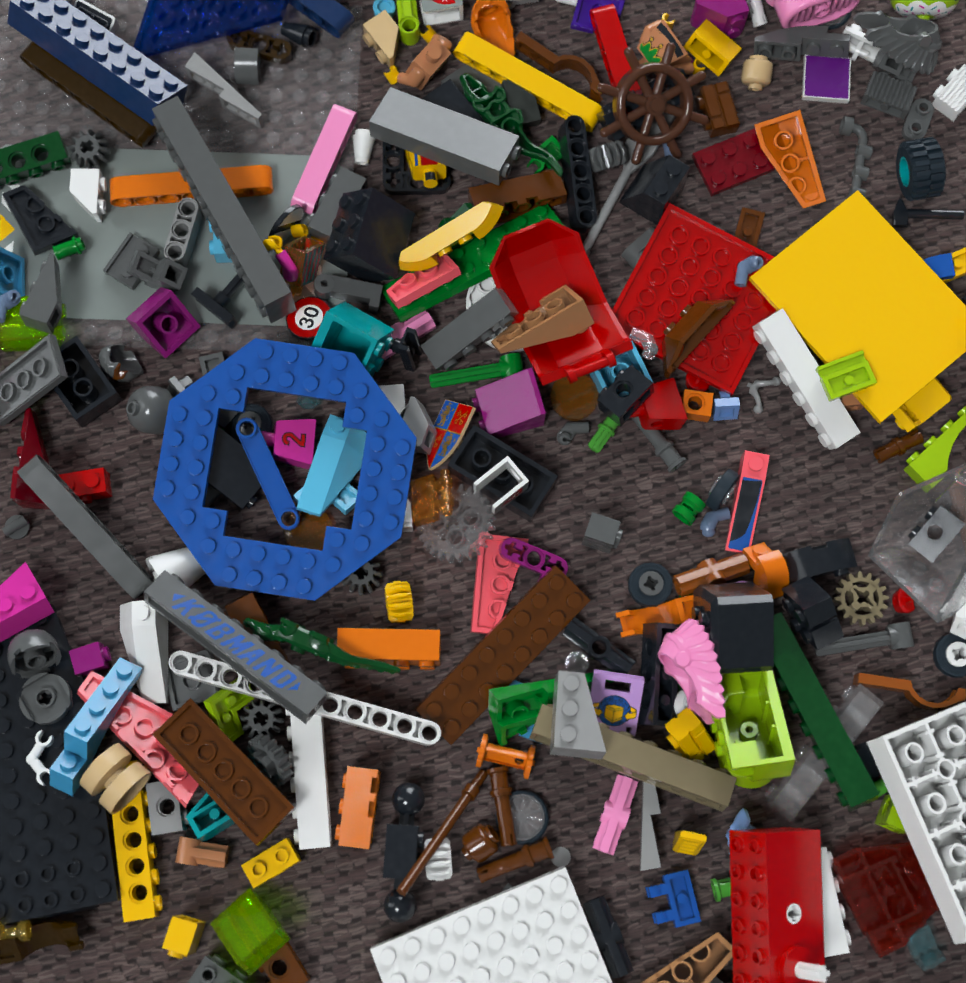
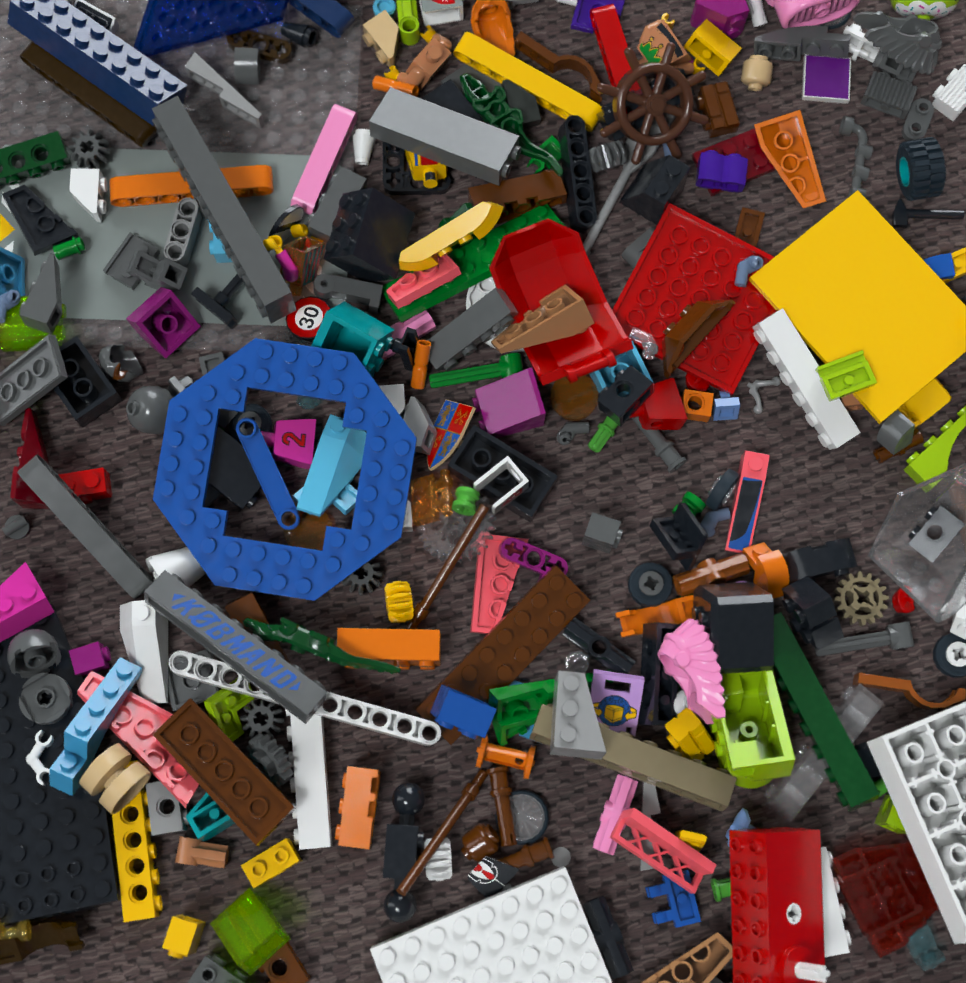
none -> orange piece [372,75,419,97]
none -> reddish brown bar [405,503,490,629]
none -> orange piece [410,340,431,390]
none -> blue piece [430,684,497,740]
none -> bright green wheel [452,486,480,516]
none -> black sticker [467,857,520,898]
none -> coral fence [609,808,716,894]
none -> black bracket [650,502,708,571]
none -> dark purple brick [695,150,748,192]
none -> dark grey brick [877,410,915,455]

